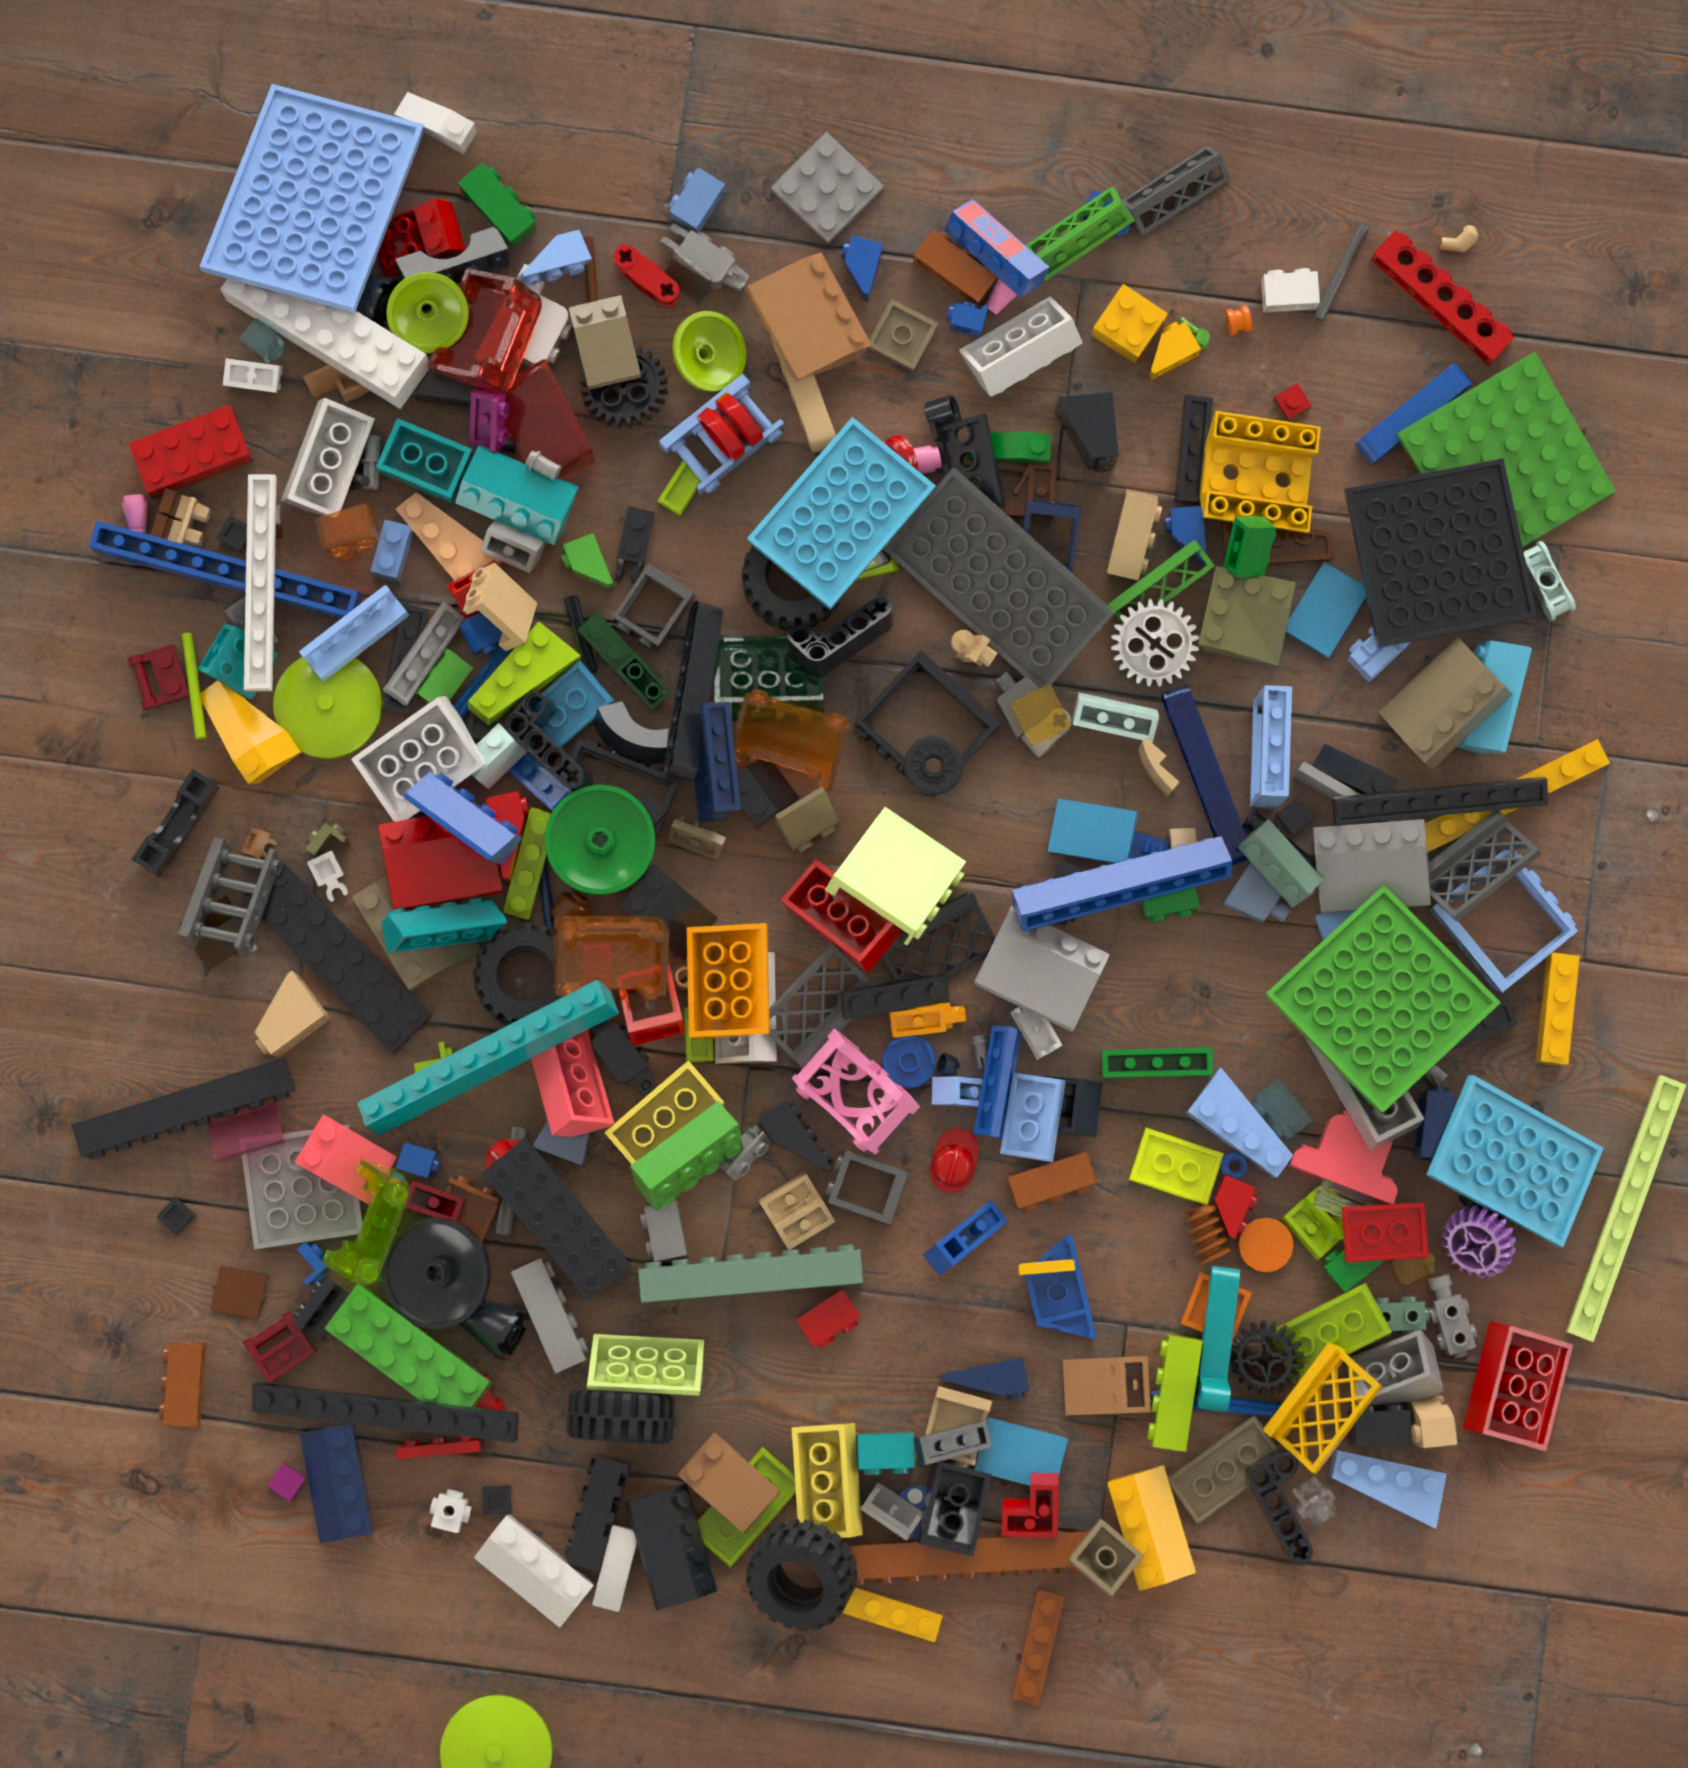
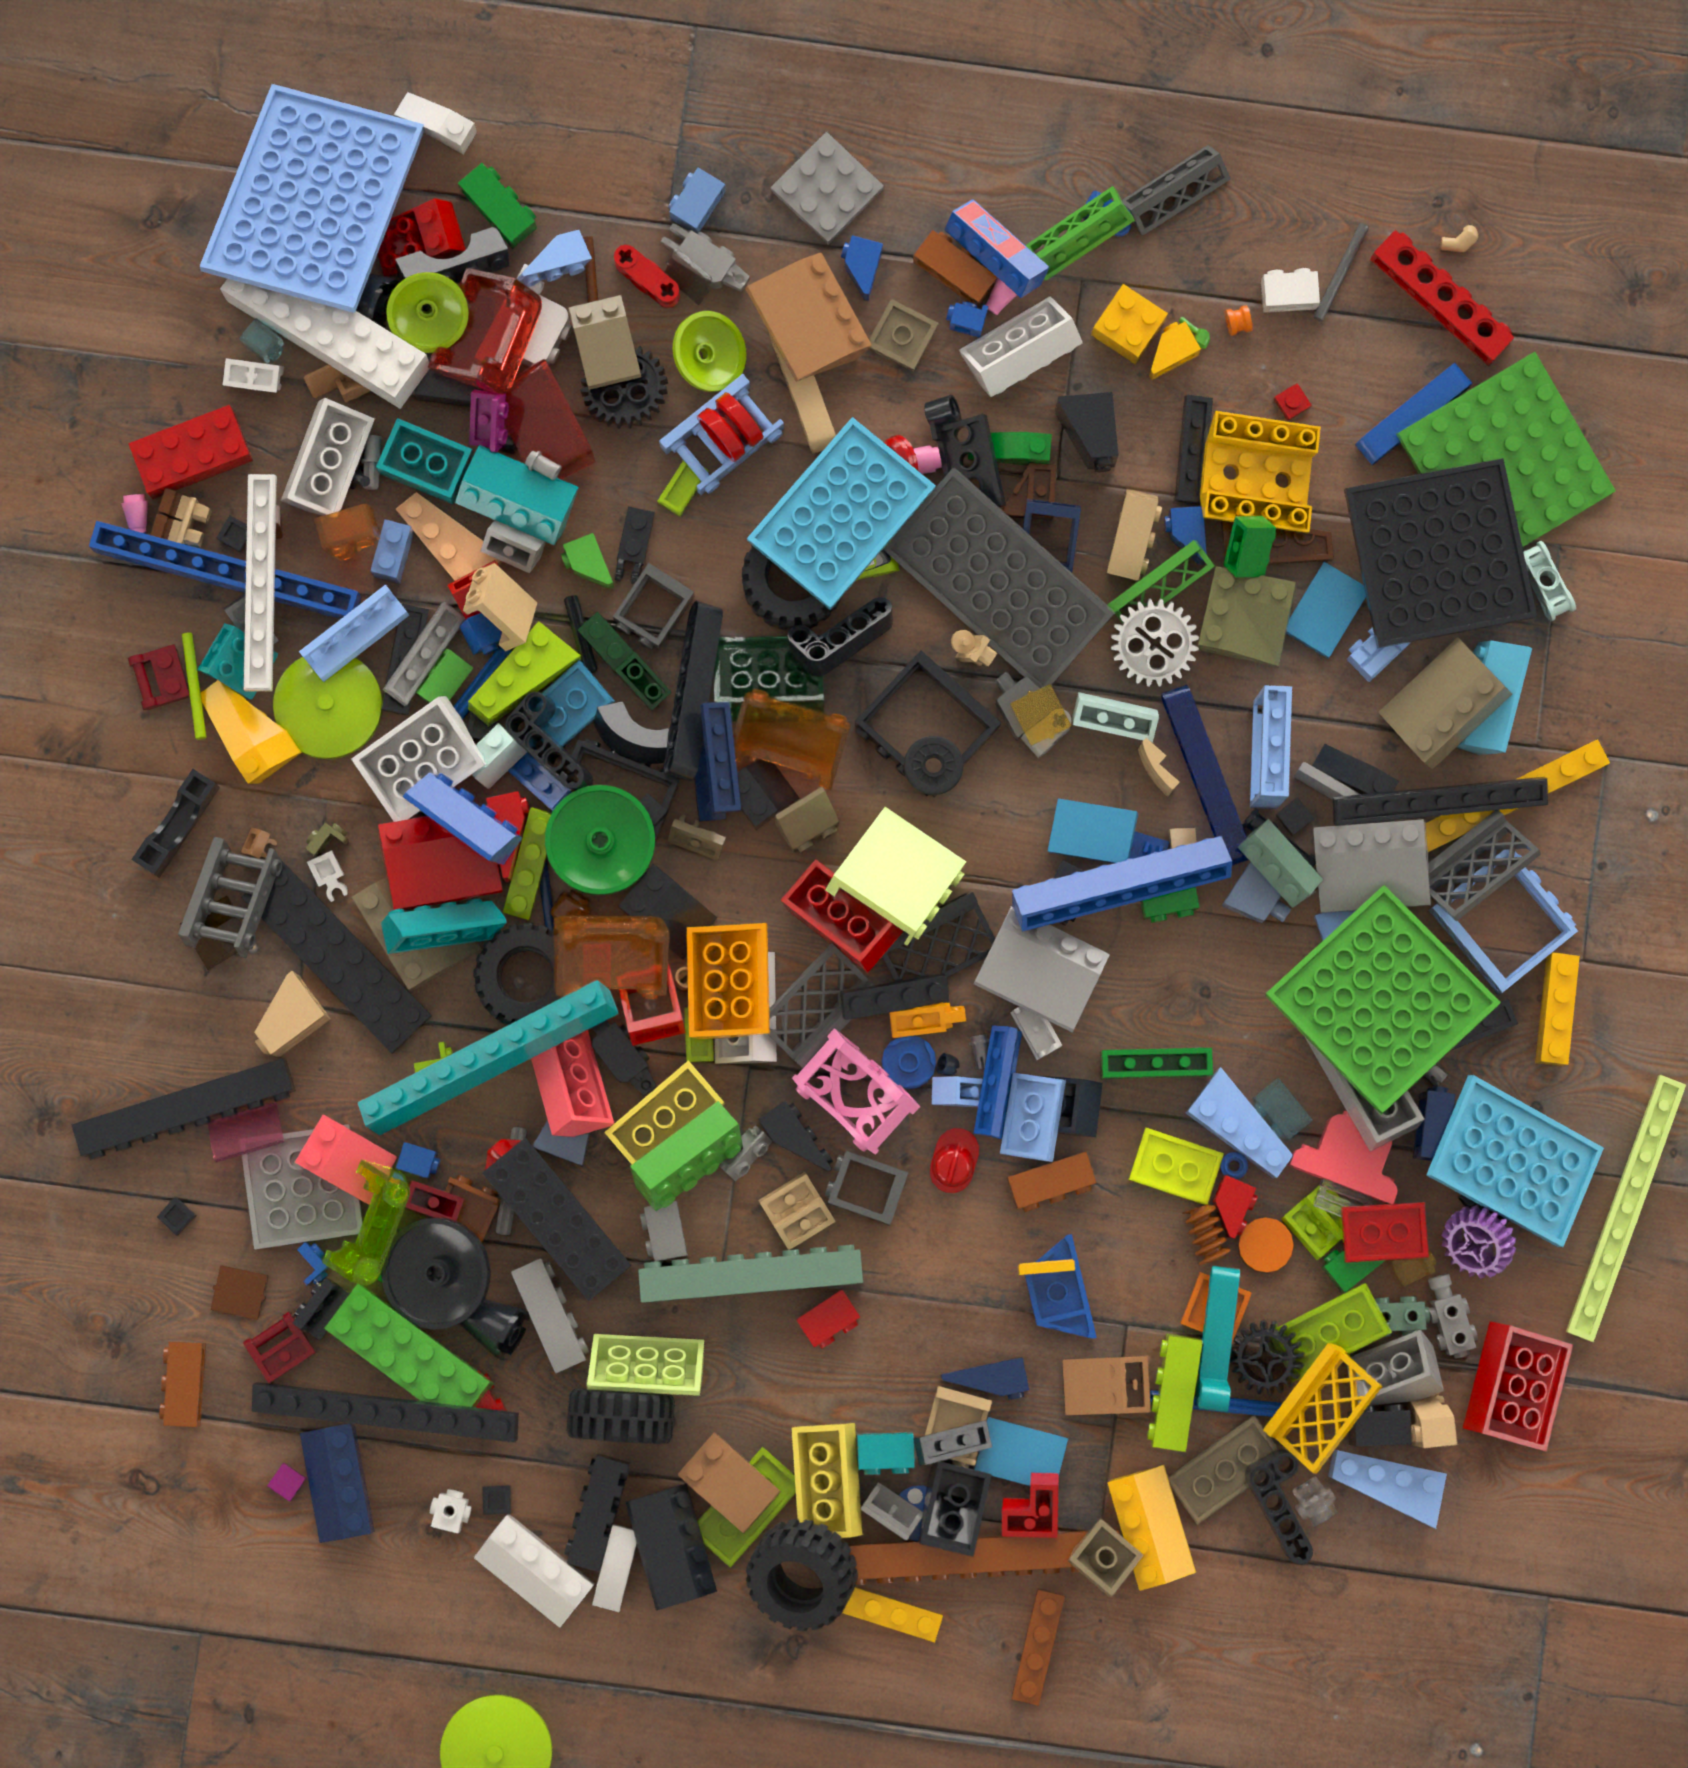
red plate [396,1436,482,1459] -> none
blue slope [922,1200,1008,1276] -> none

